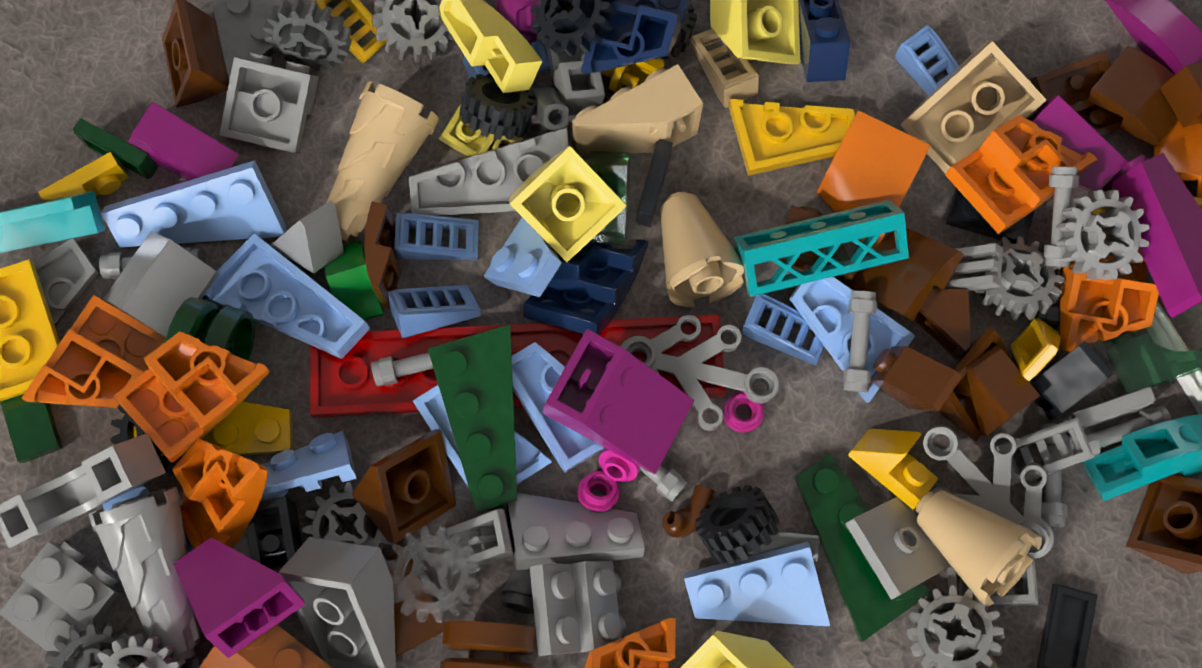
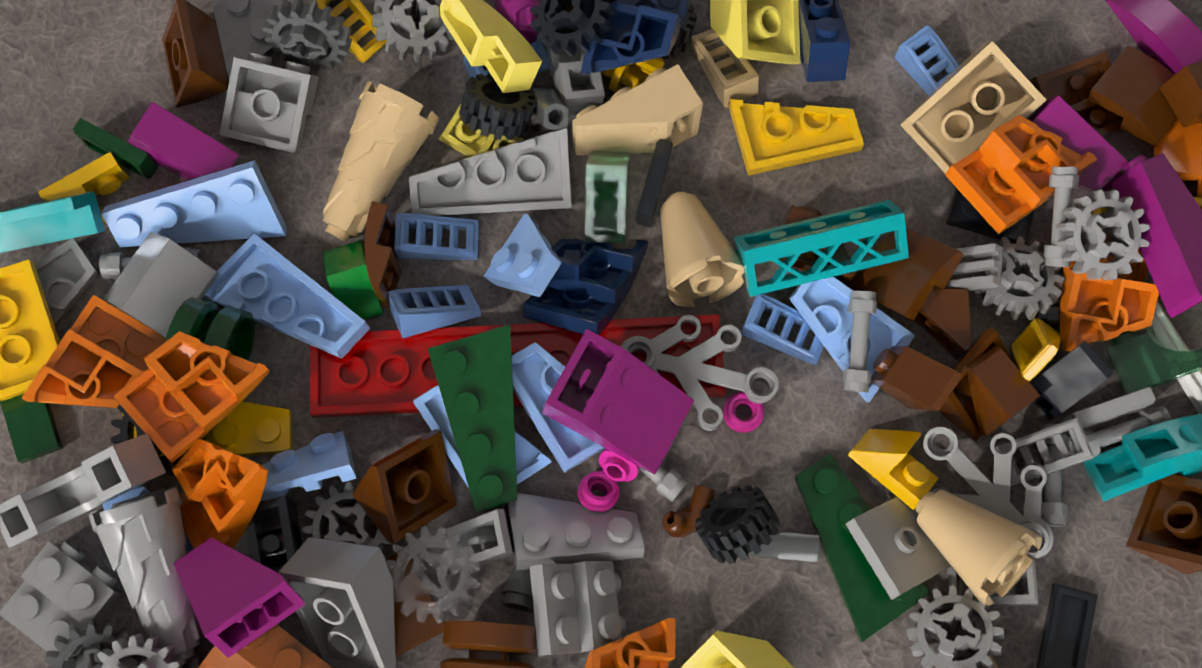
light grey slope [271,201,344,273] -> none
light grey bar [371,353,433,386] -> none
light yellow slope [509,145,626,262] -> none
light blue wing [683,542,830,626] -> none
orange slope [817,110,931,255] -> none

